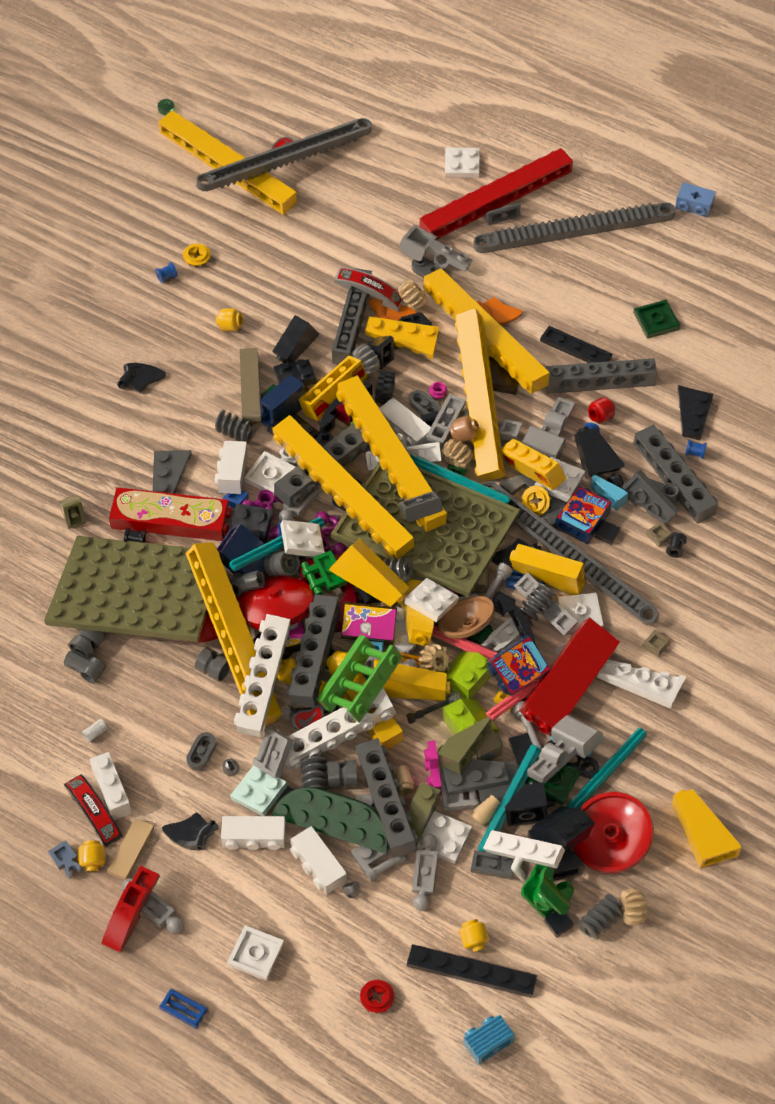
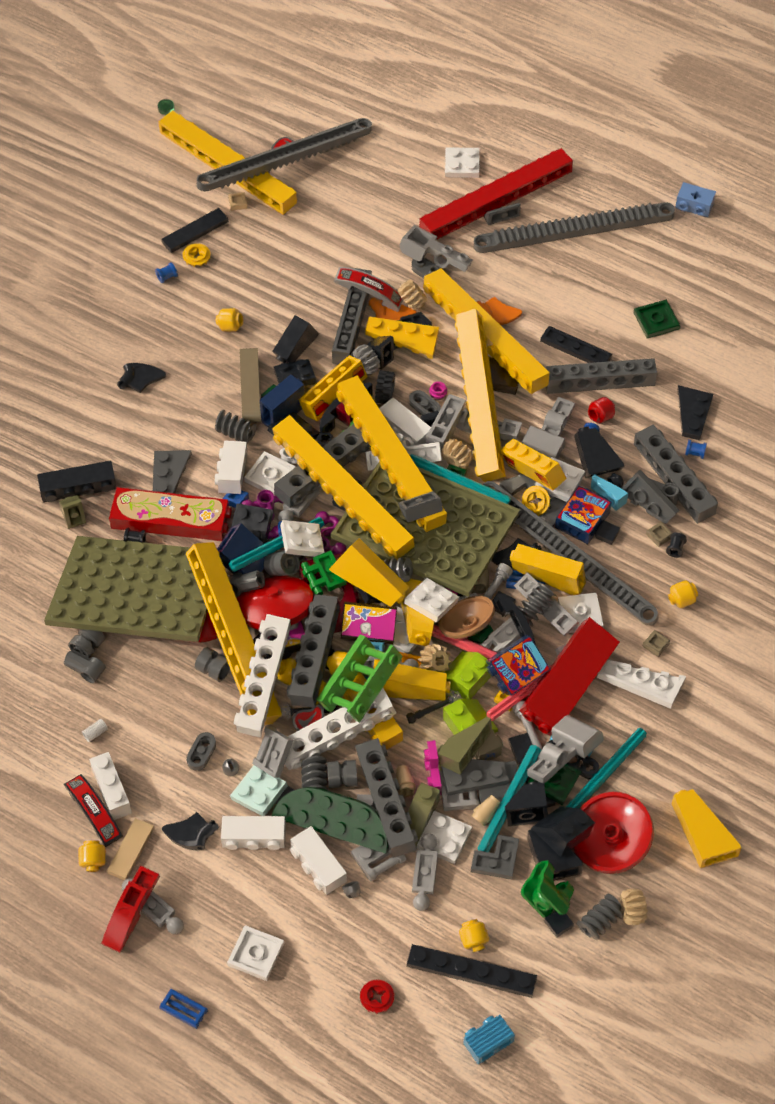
sand blue plate [48,840,82,879] -> none
medium nougat head [450,415,479,443] -> none
white plate [483,830,565,881] -> none
none -> black brick [37,460,117,503]
none -> black tile [161,208,229,253]
none -> tan tile [228,192,248,211]
none -> yellow head [668,580,698,609]

